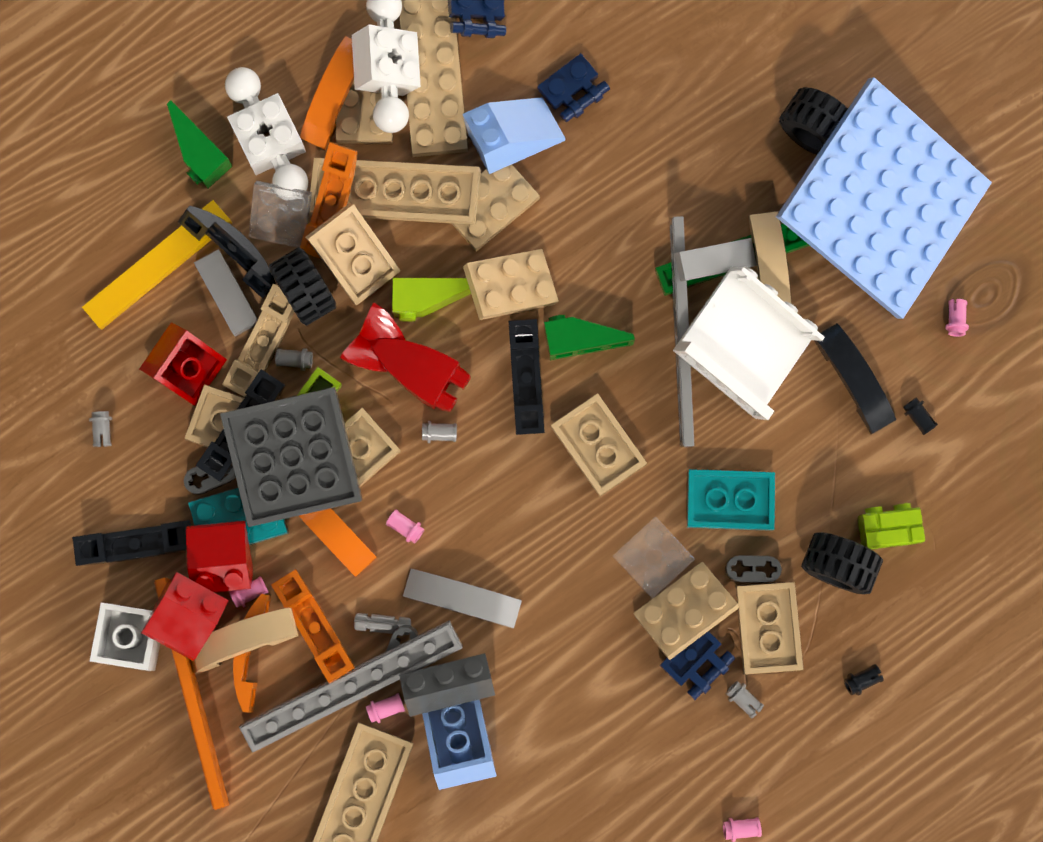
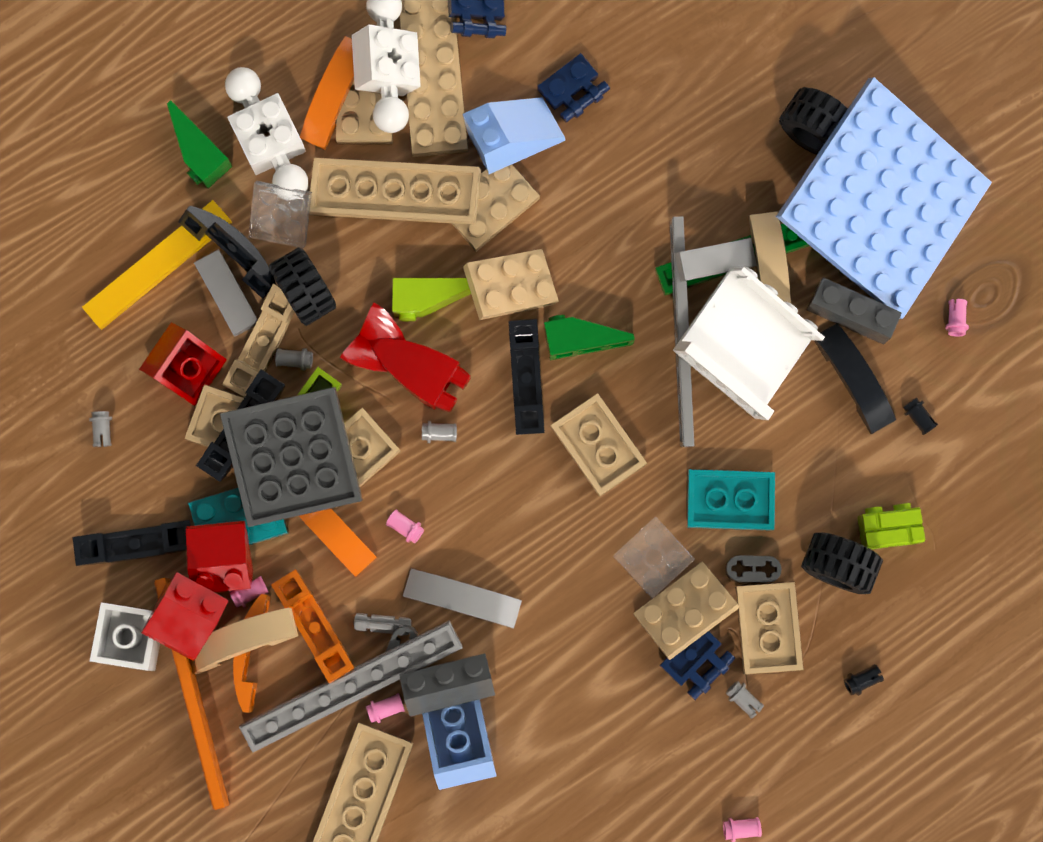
dark grey beam [184,467,236,495] -> none
orange slope [300,142,357,259] -> none
tan plate [306,202,401,305] -> none
none -> dark grey brick [806,278,902,345]

